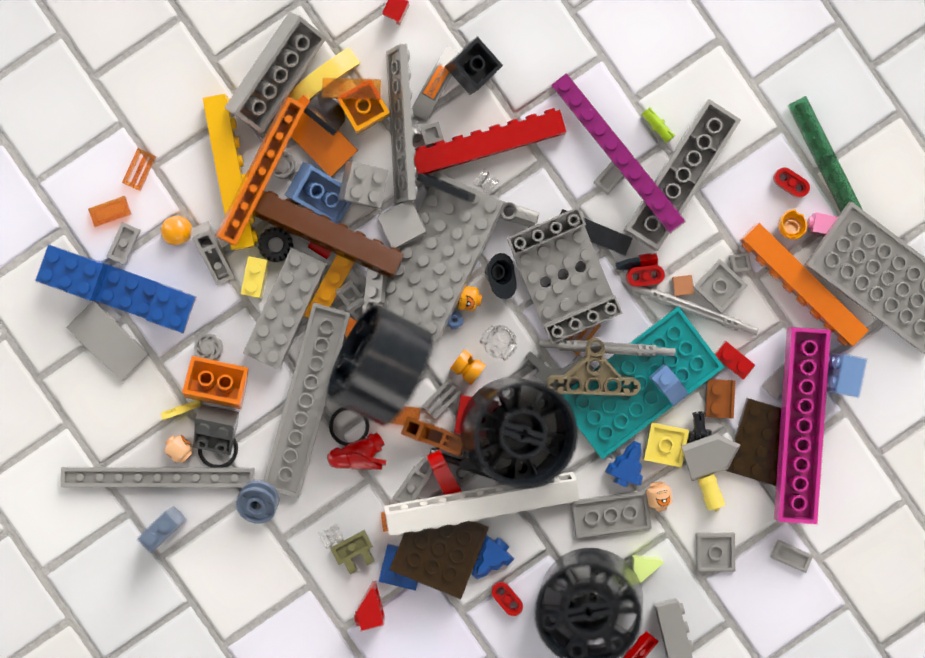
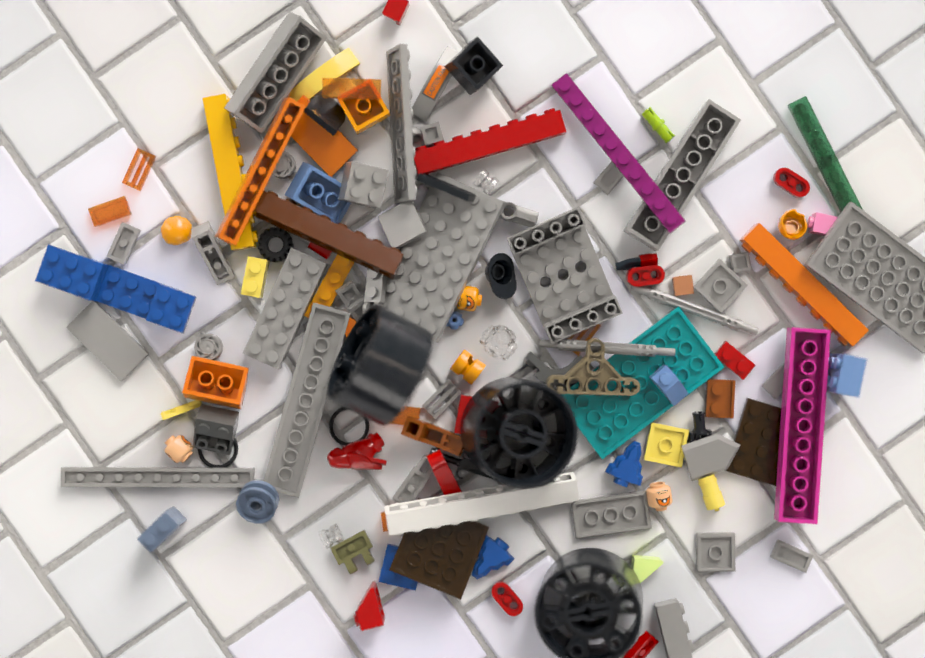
black tile [560,209,633,256] -> none

